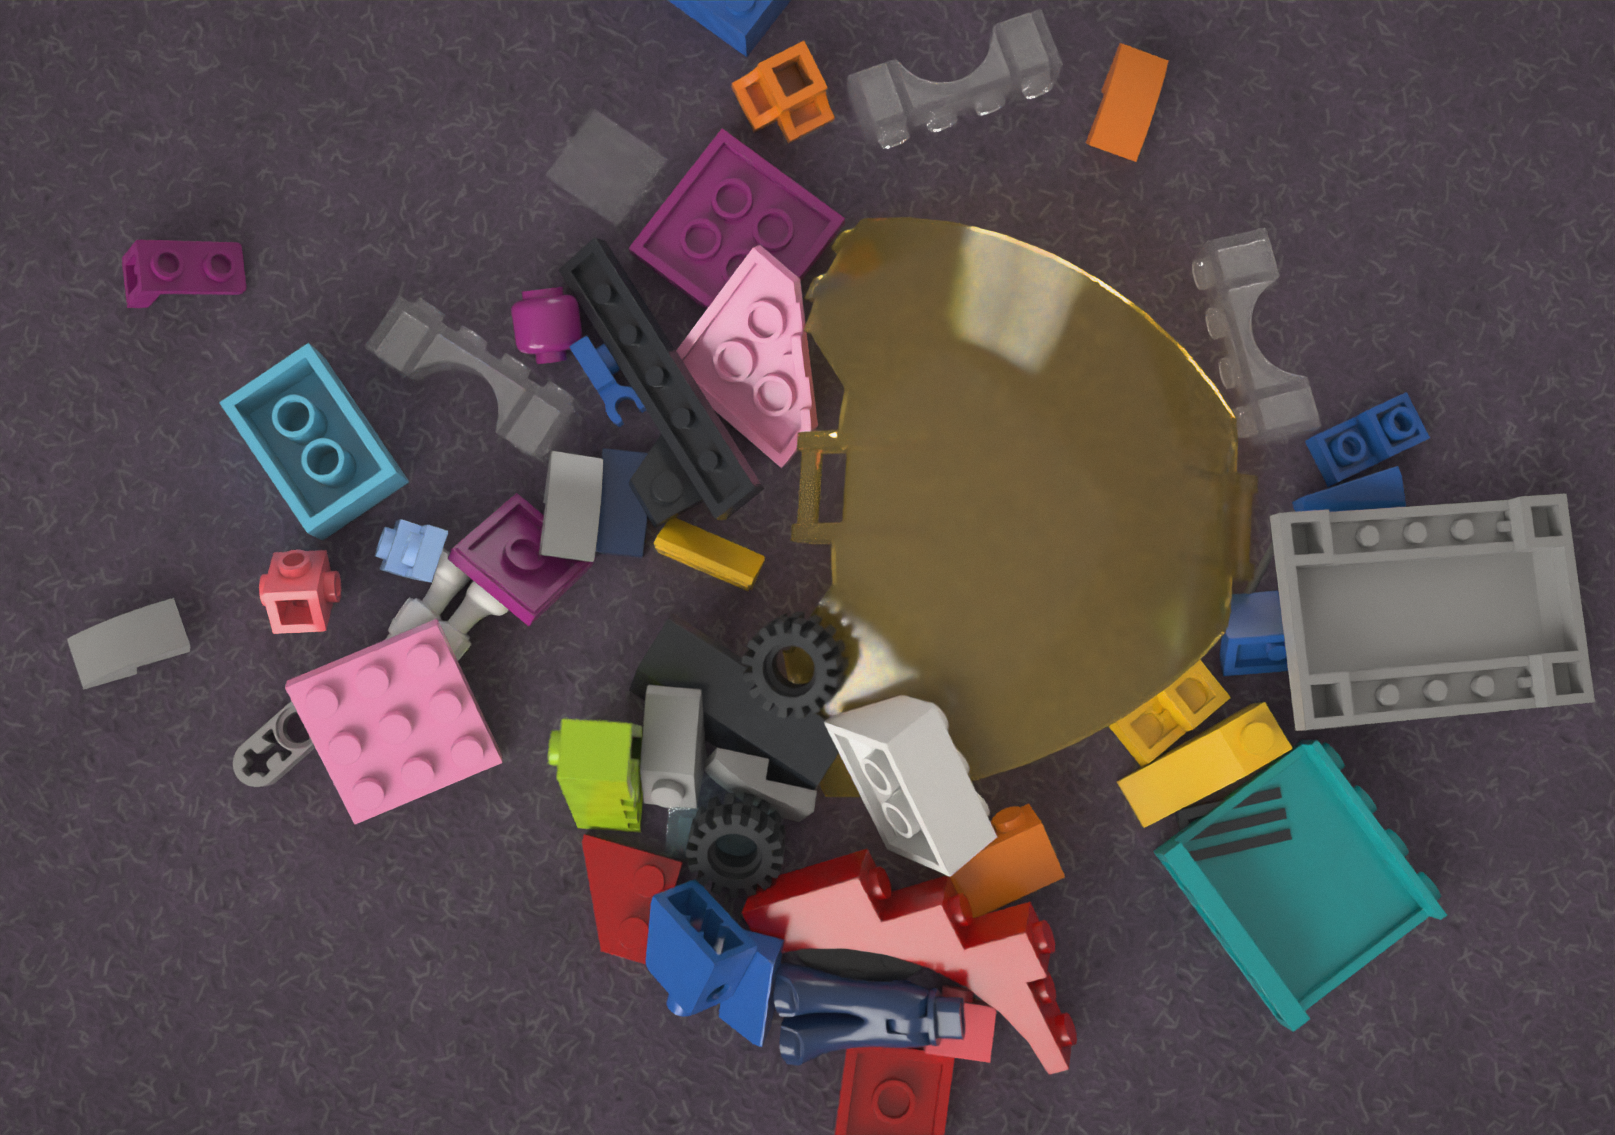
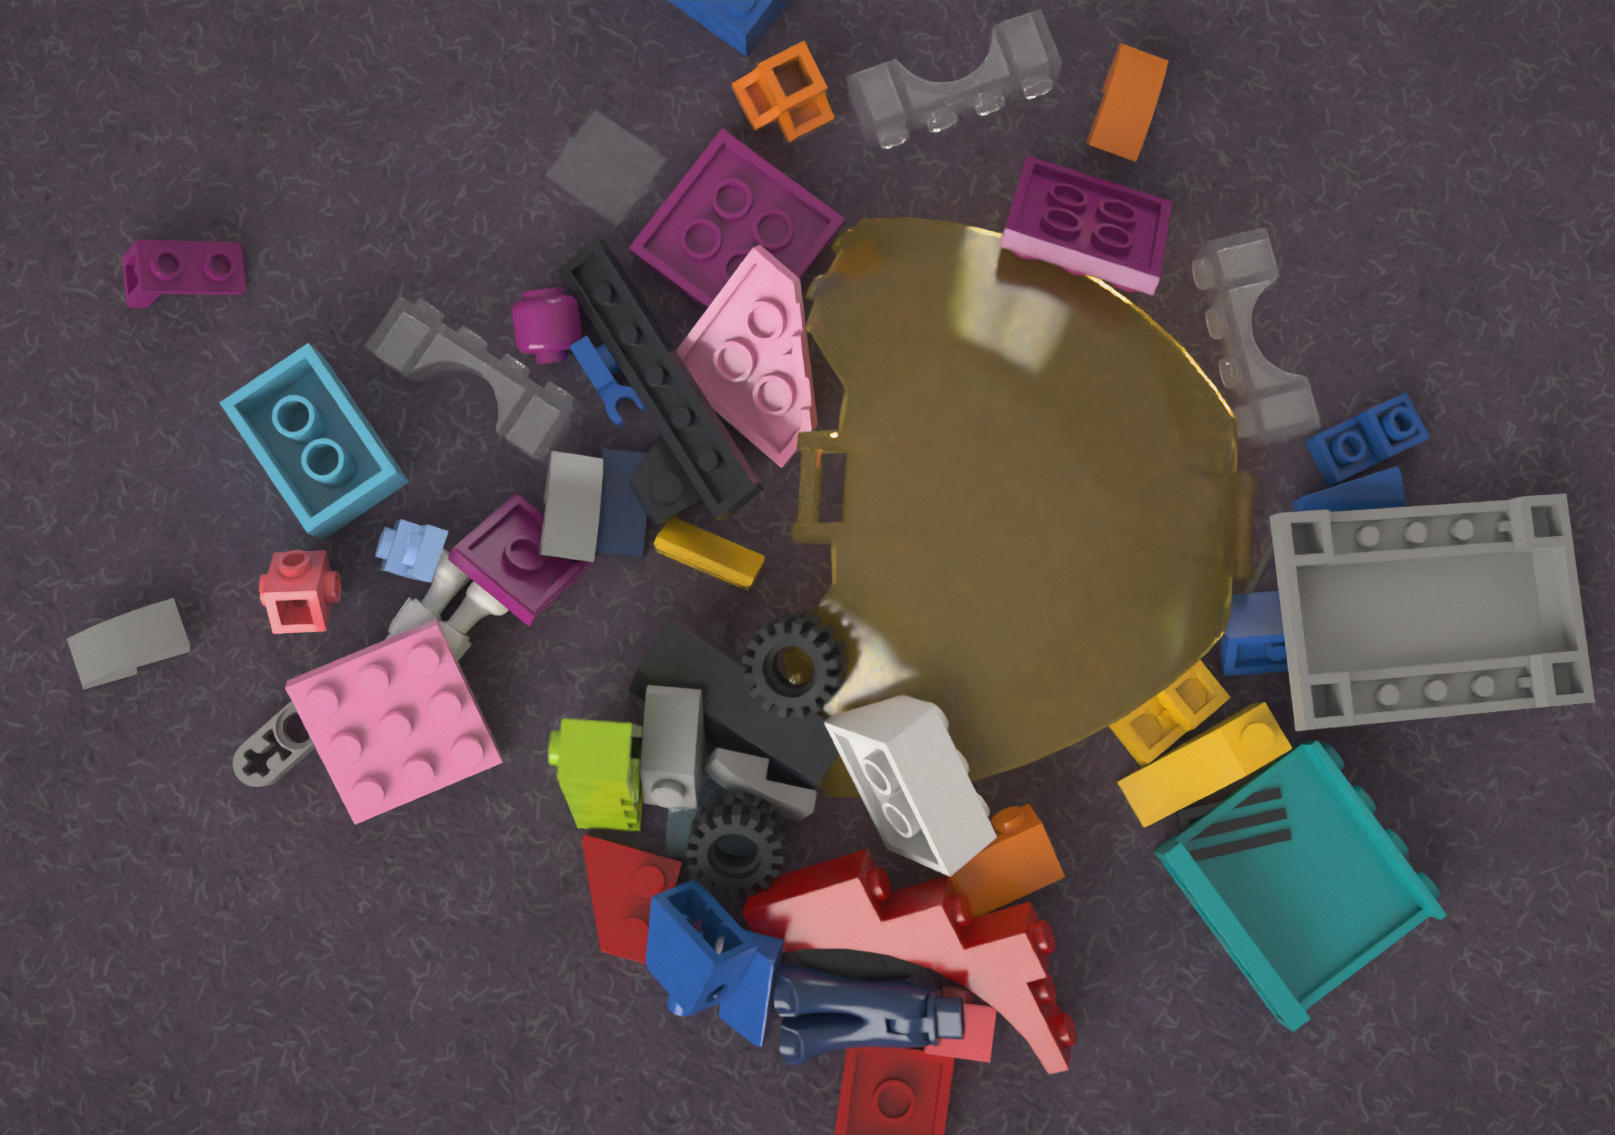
none -> magenta plate [999,155,1172,296]

